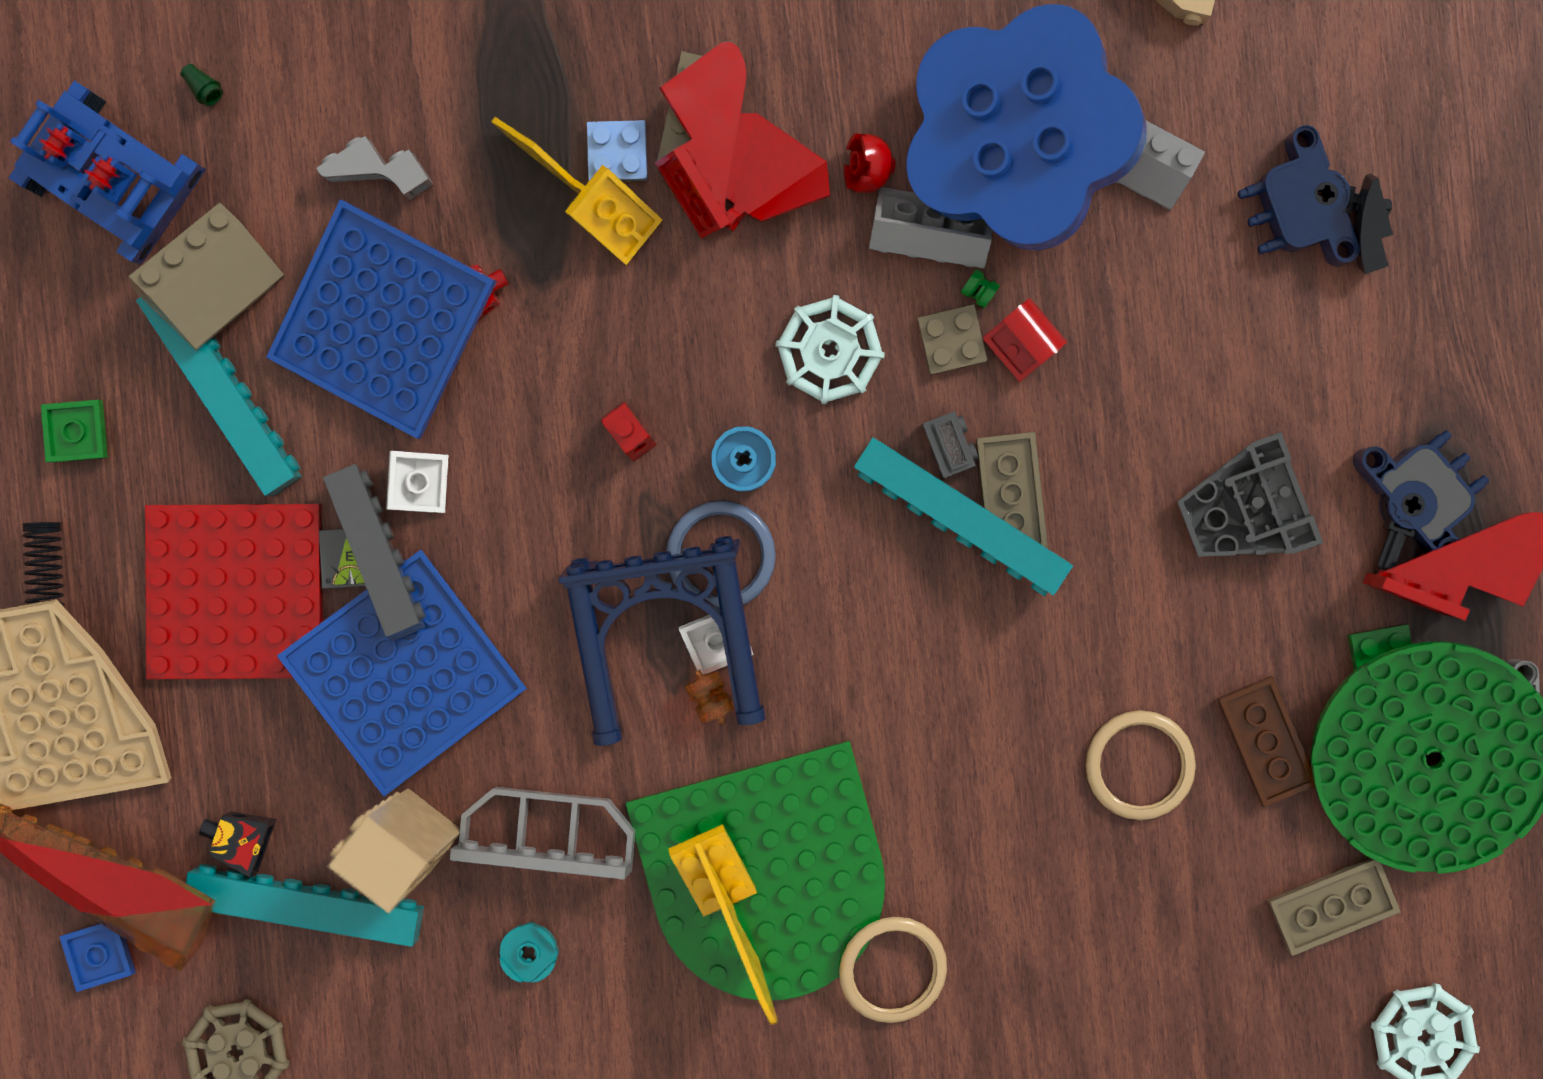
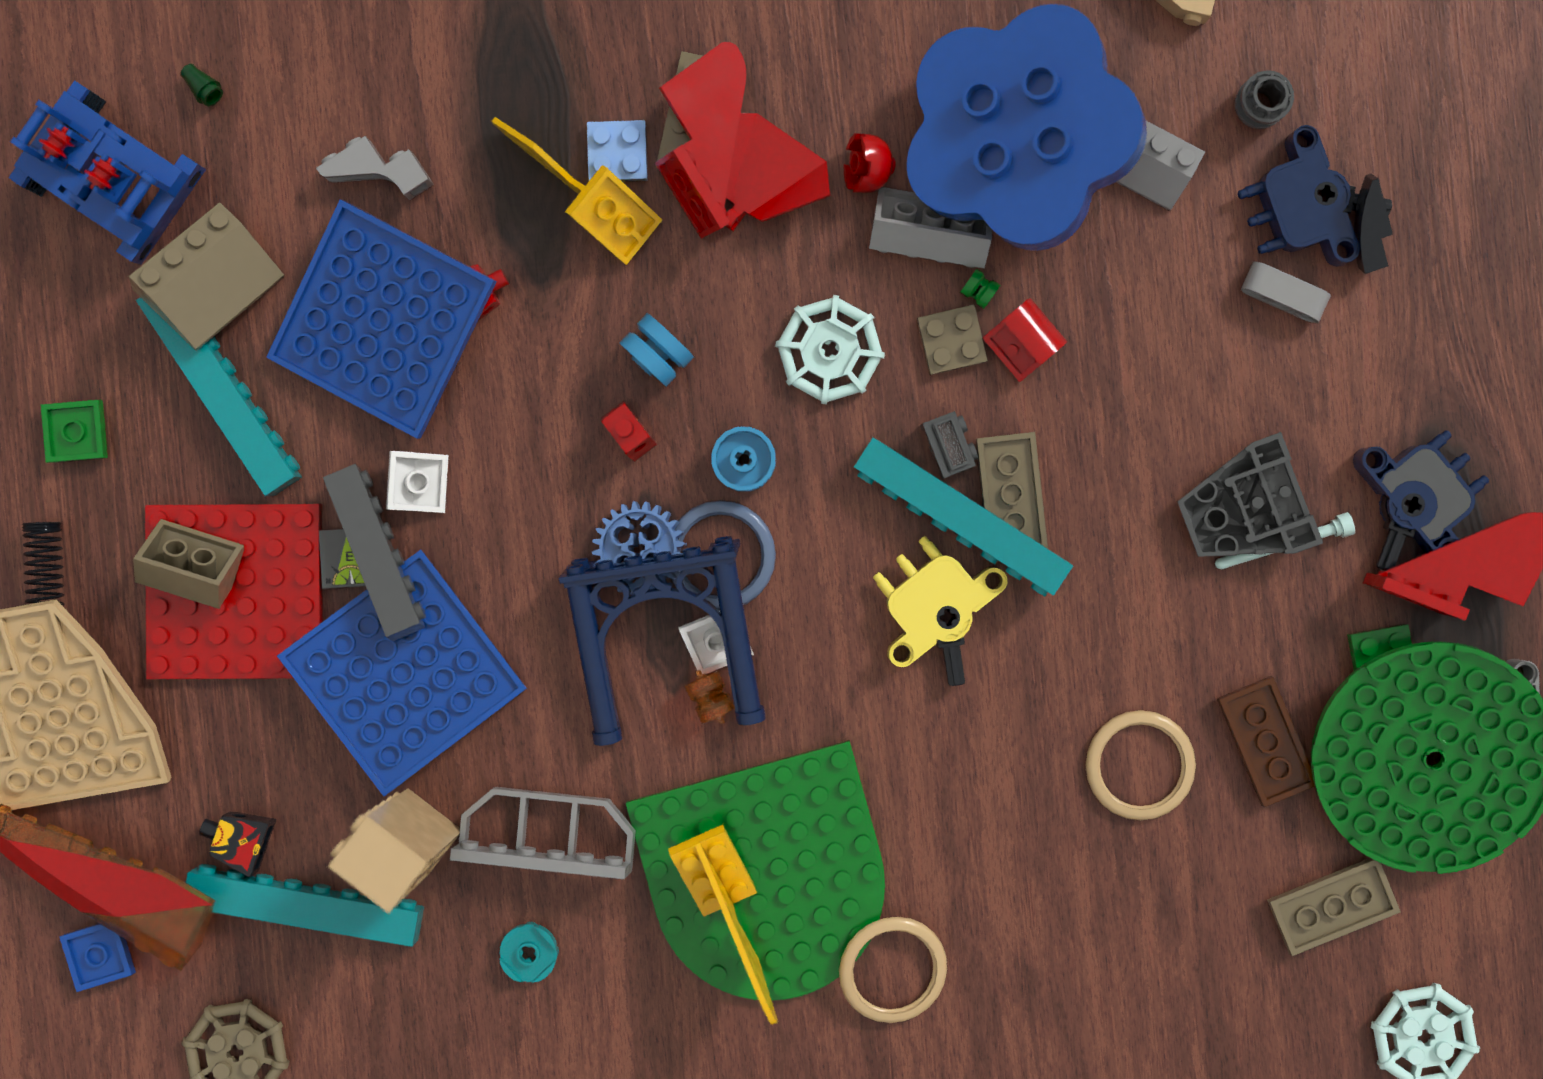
none -> dark tan slope [133,519,244,609]
none -> medium blue gear [592,501,687,595]
none -> dark azure wheel [619,313,694,387]
none -> light yellow piece [873,536,1008,686]
none -> light aqua piece [1215,512,1356,569]
none -> dark grey piece [1234,70,1294,129]
none -> light grey beam [1241,262,1331,323]

